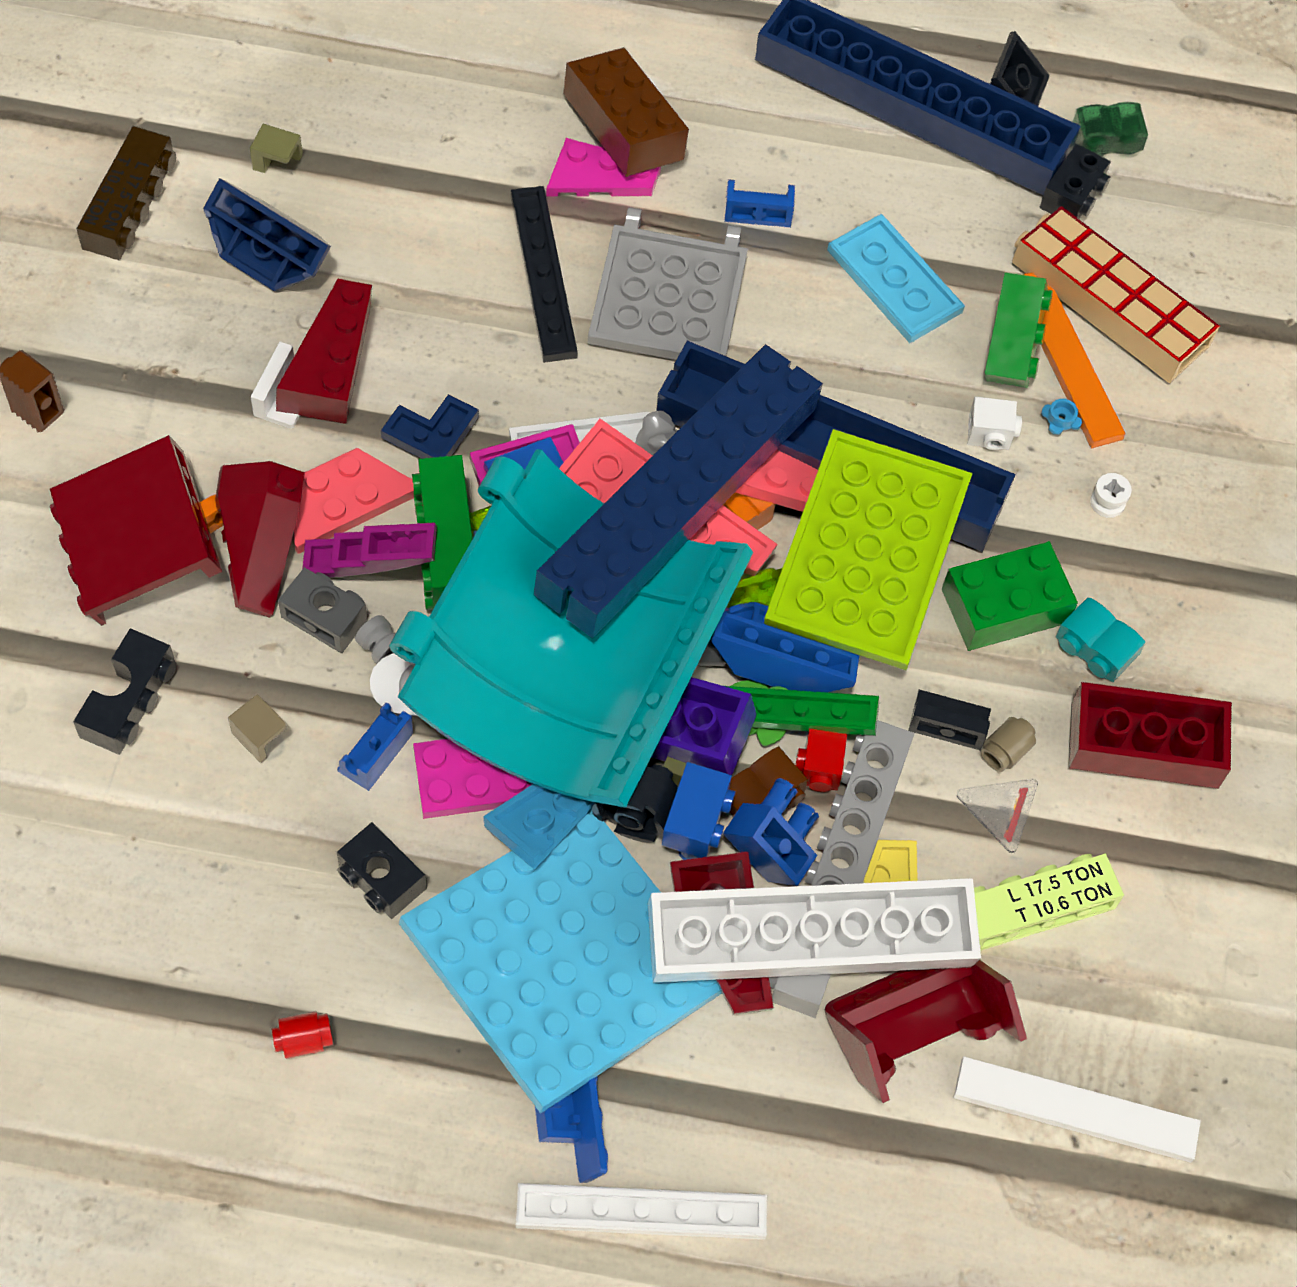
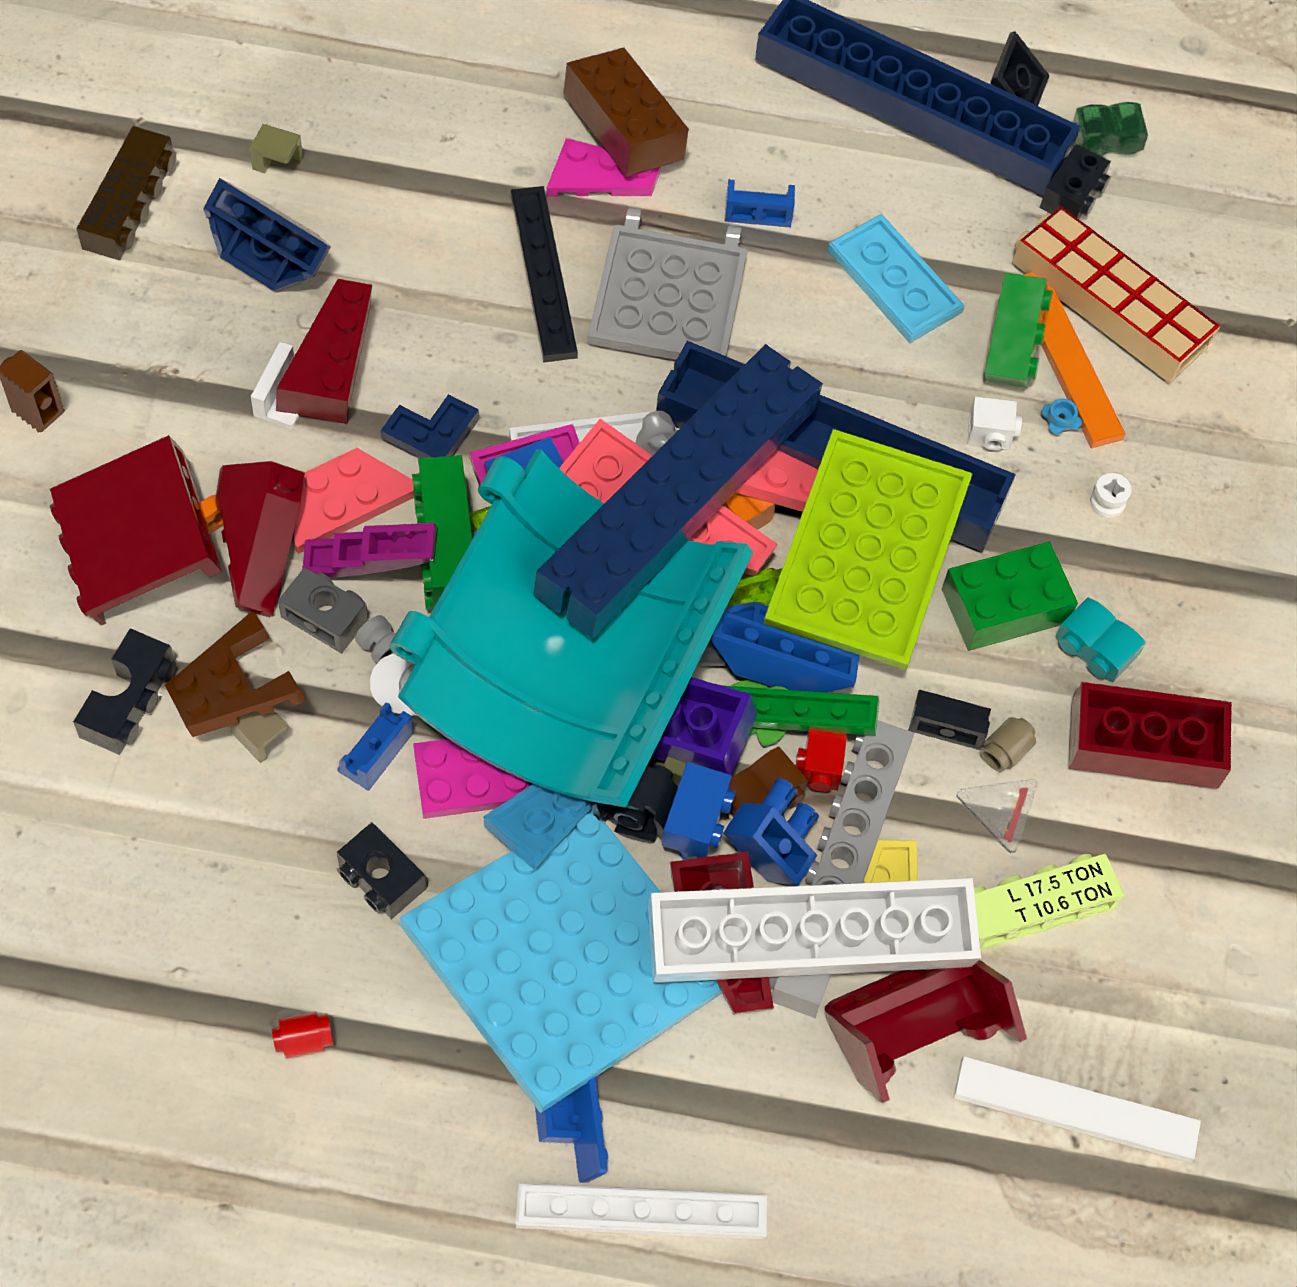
none -> reddish brown wing [165,611,306,738]

